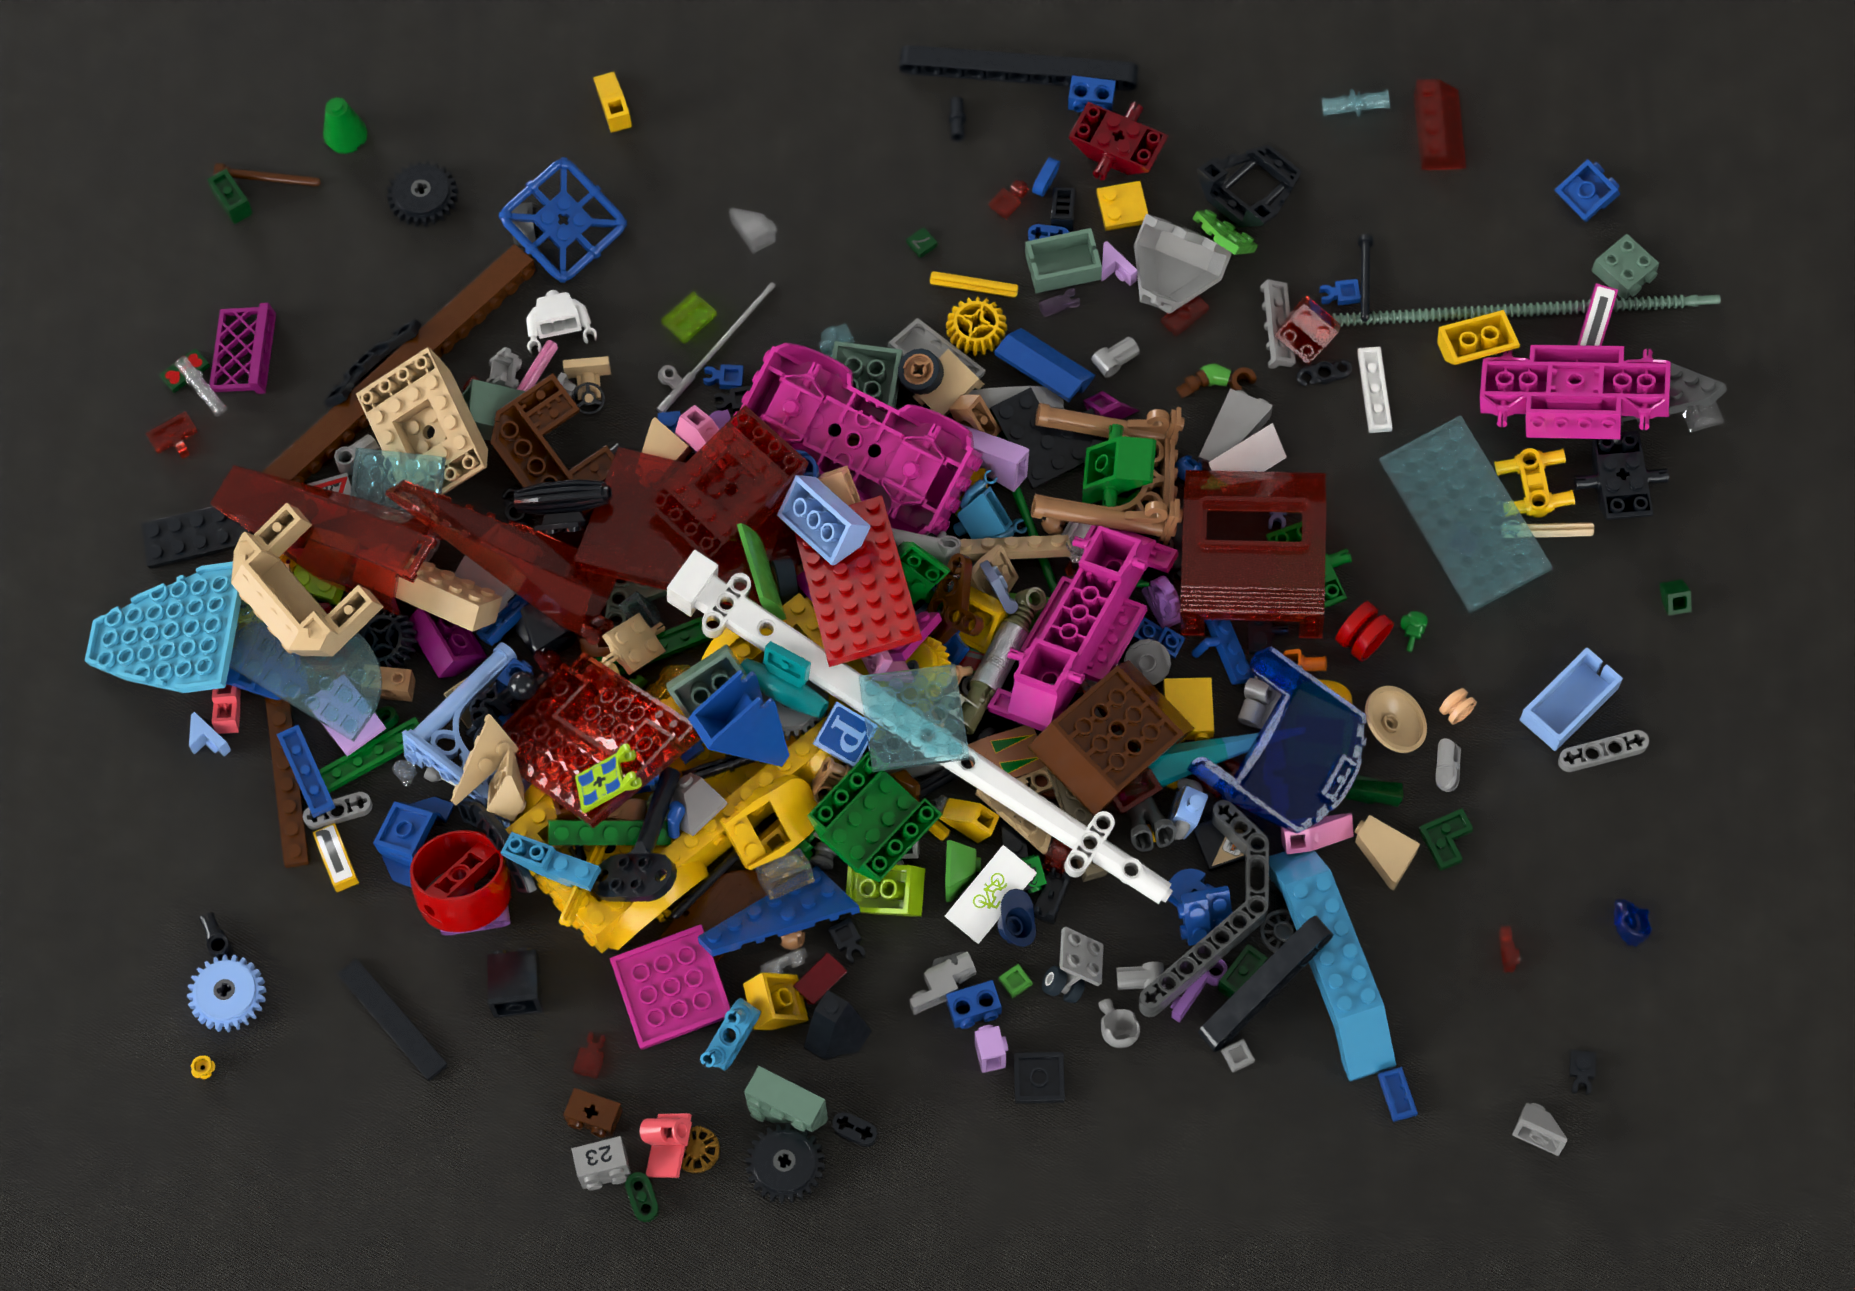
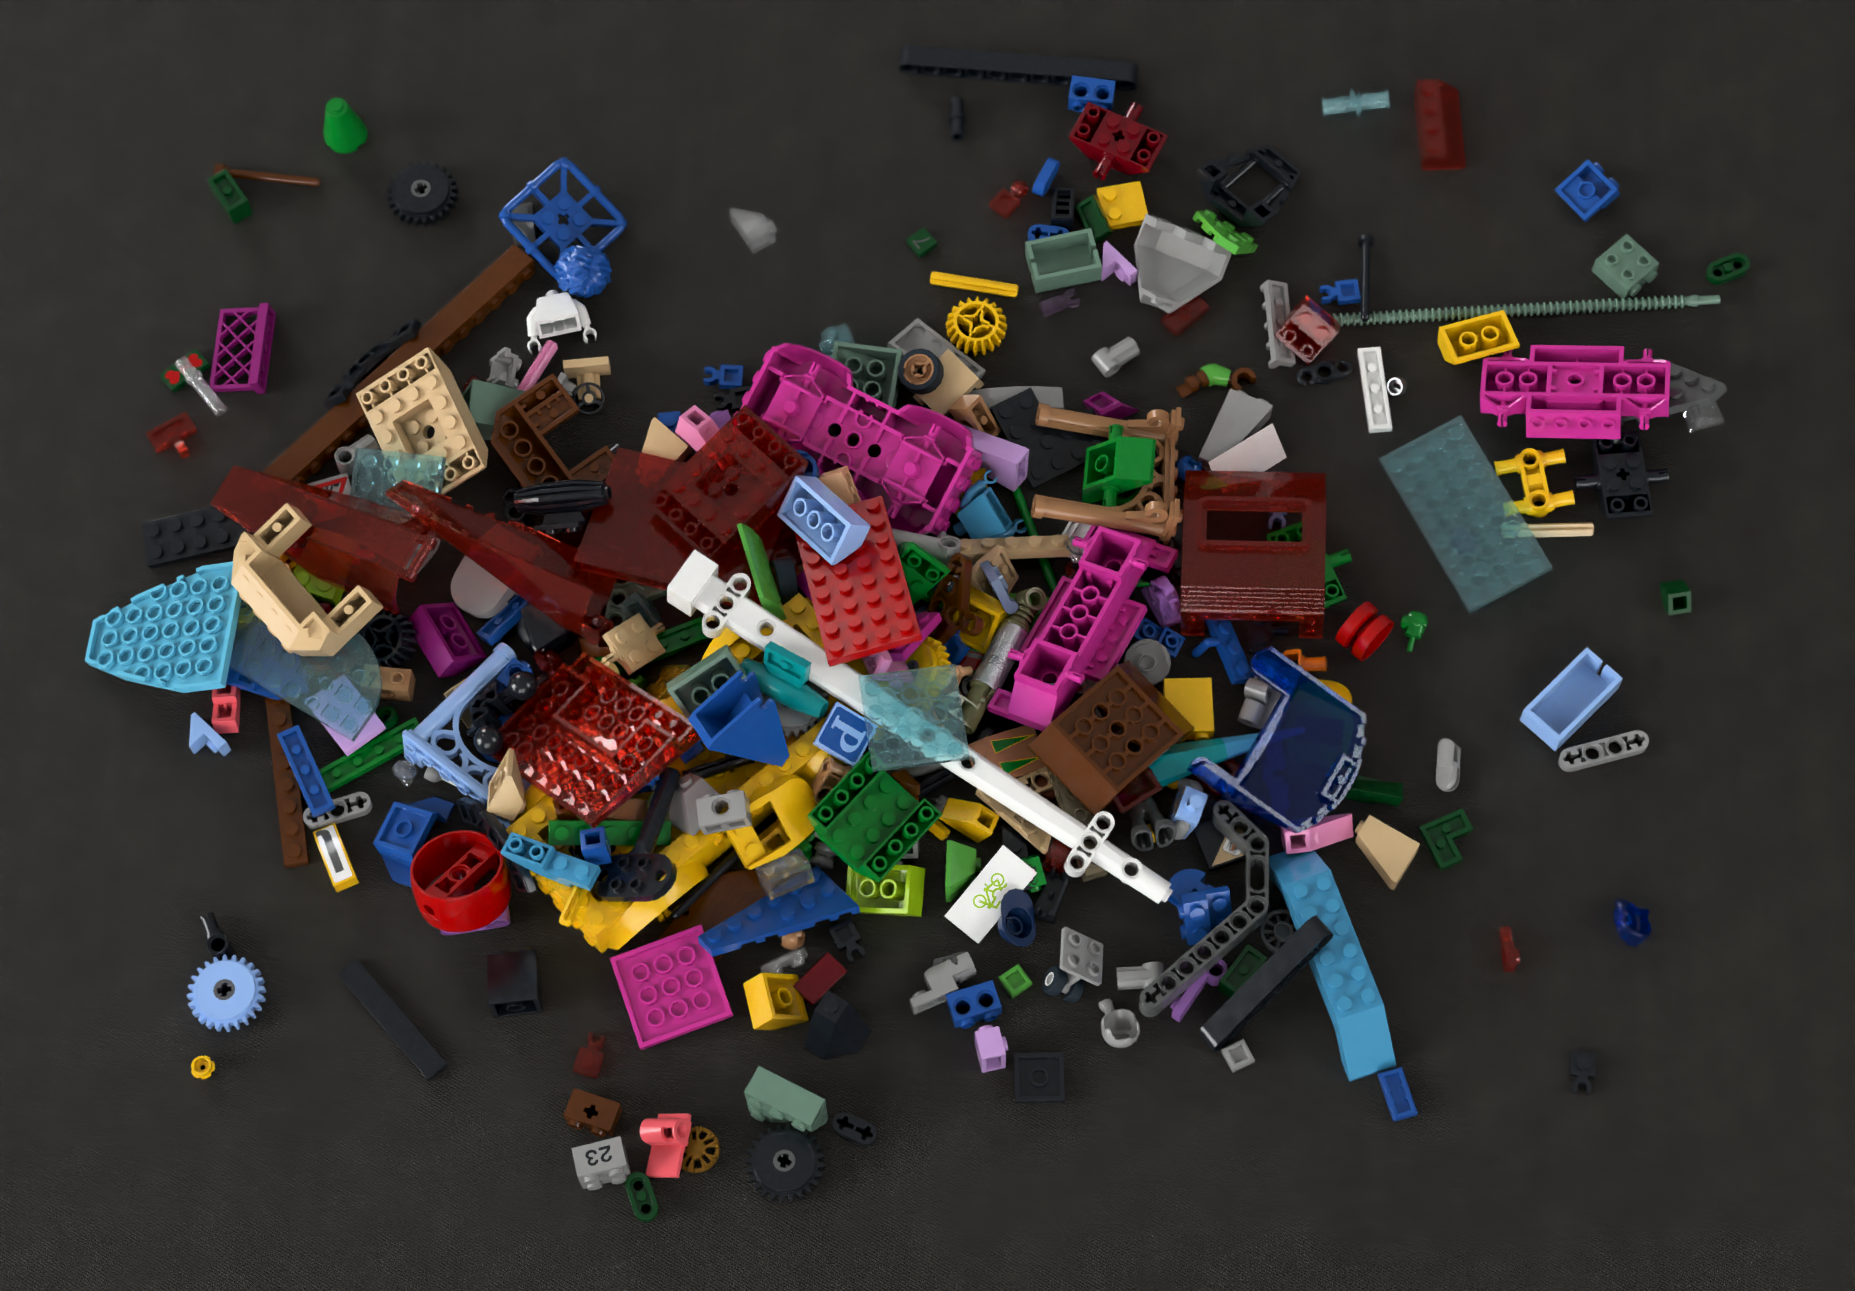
tan brick [354,544,502,632] -> none
tan wing [451,714,519,805] -> none
lime flag [575,744,642,813] -> none
yellow slope [593,72,632,133] -> none
light grey piece [656,282,776,413] -> none
clear neon green plate [661,291,717,344] -> none
blue arm [667,801,685,839] -> none
dark azure piece [700,998,761,1071] -> none
blue slope [995,328,1095,402] -> none
medium nougat piece [1041,517,1069,535] -> none
tan dish [1365,686,1427,753] -> none
light nougat wheel [1439,688,1477,725] -> none
light grey slope [1512,1103,1568,1156] -> none
slope [1577,284,1618,346] -> none
none -> blue hair [554,245,612,298]
none -> blue brick [580,826,612,865]
none -> light grey brick [696,789,752,835]
none -> dark green tile [1075,194,1113,244]
none -> flat silver hinge [1387,377,1407,396]
none -> dark green plate [1706,253,1750,285]

